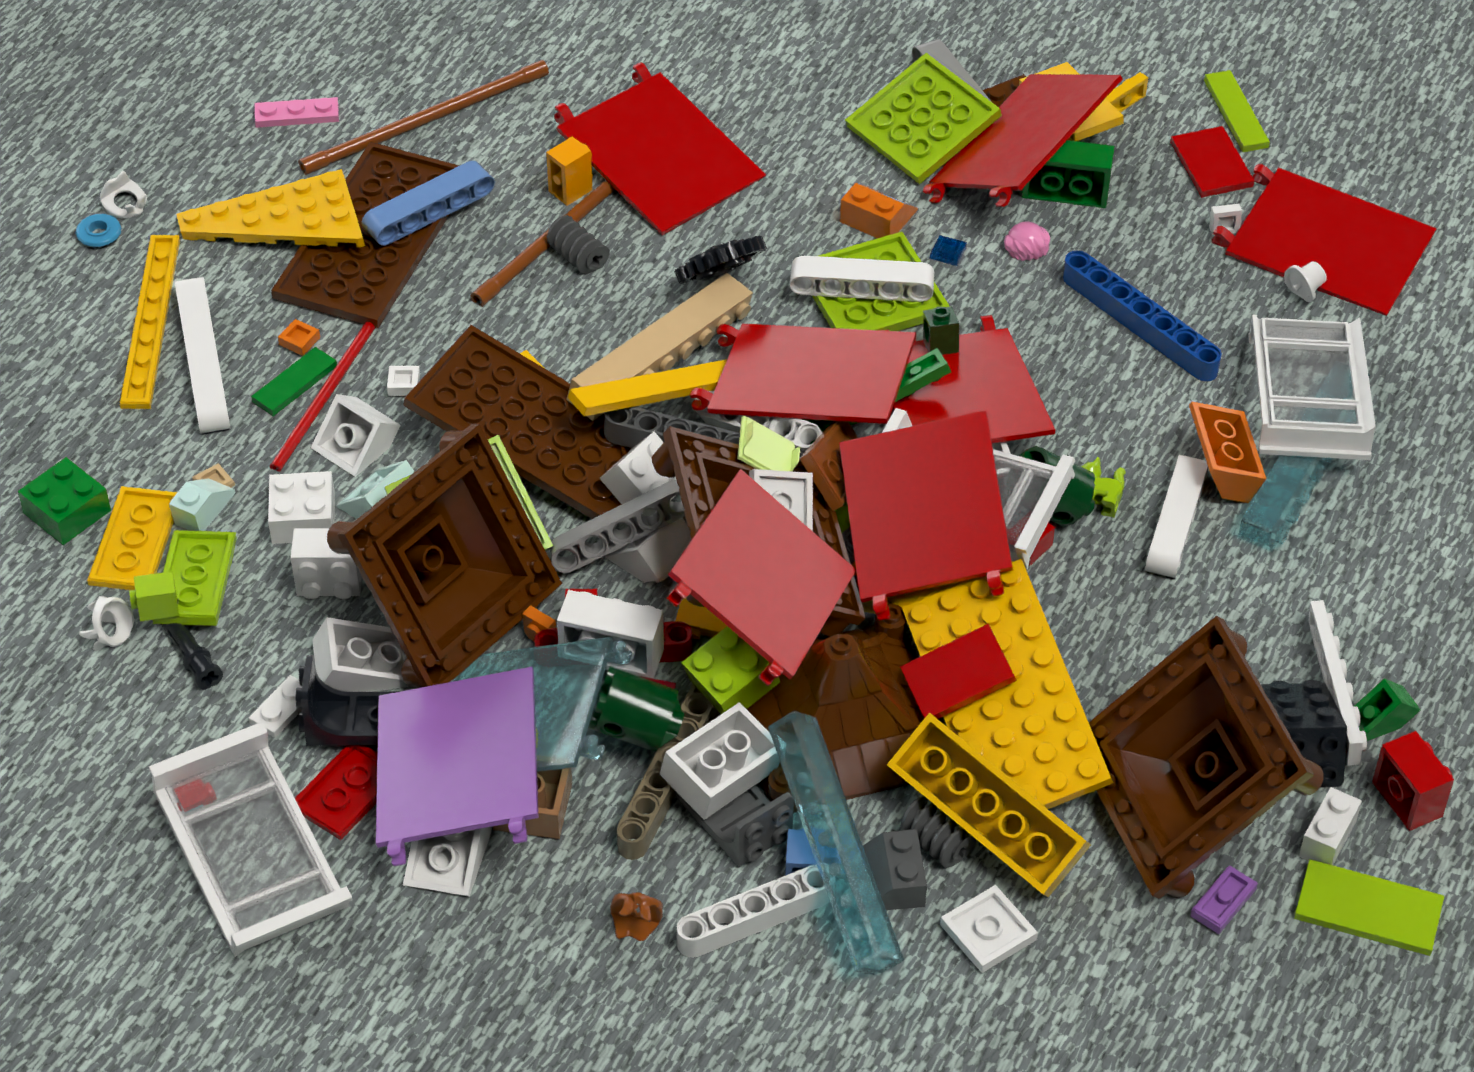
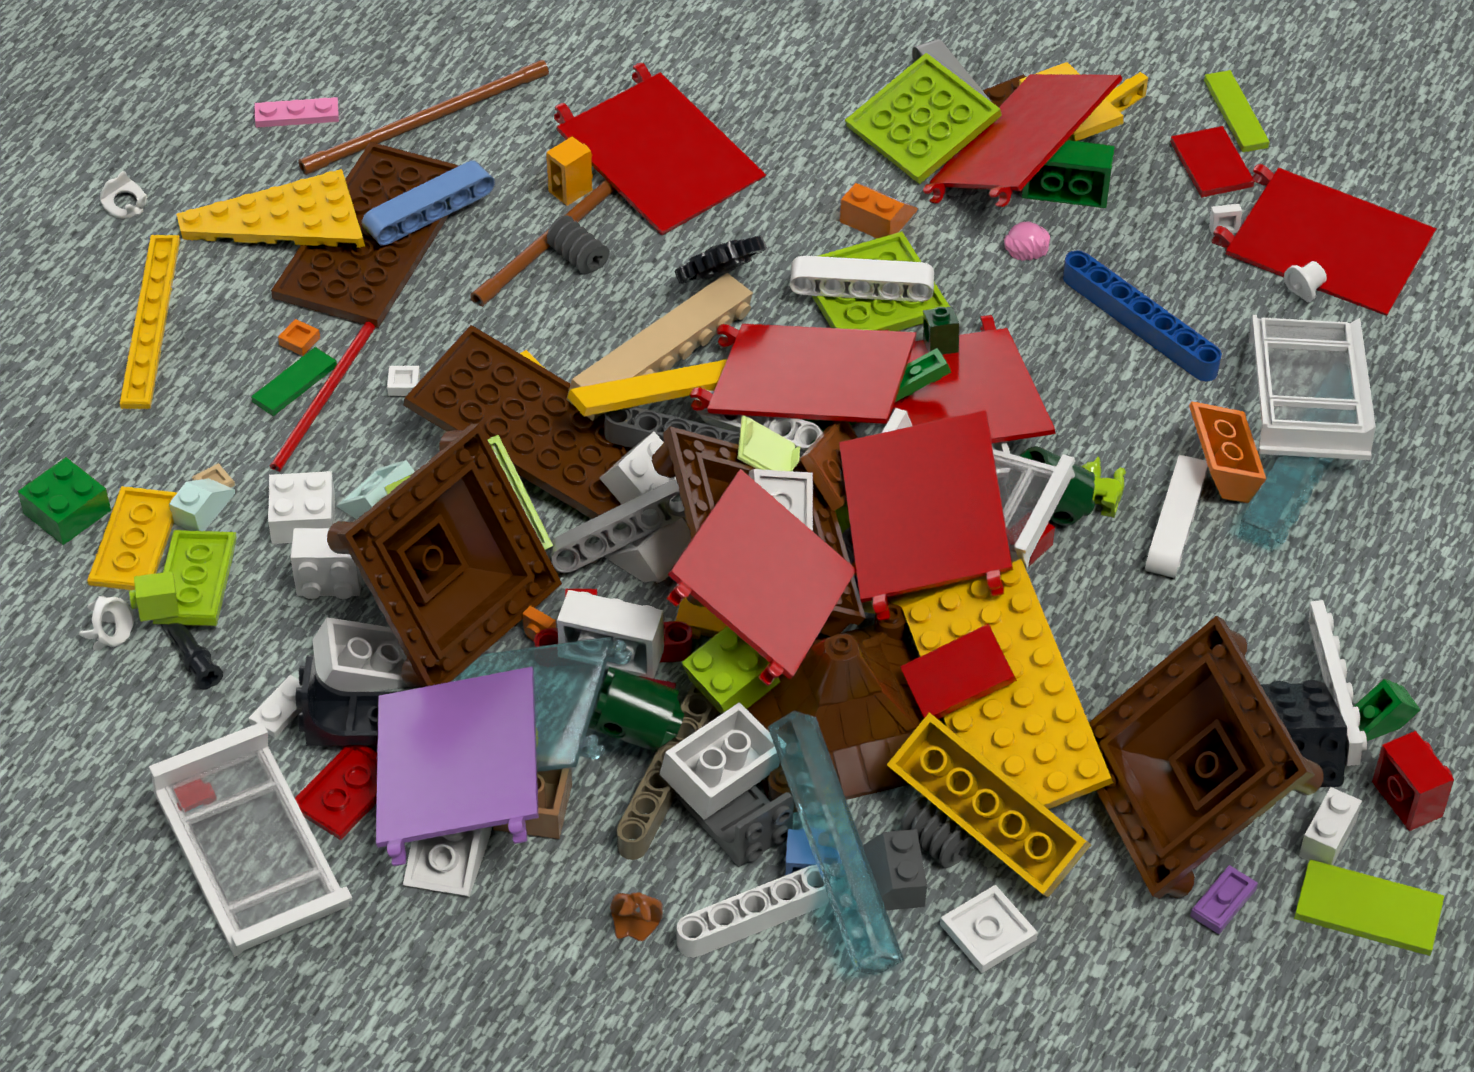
dark azure piece [76,214,122,247] -> none
white beam [174,277,231,434] -> none
white slope [311,394,401,477] -> none
clear blue tile [930,235,967,266] -> none

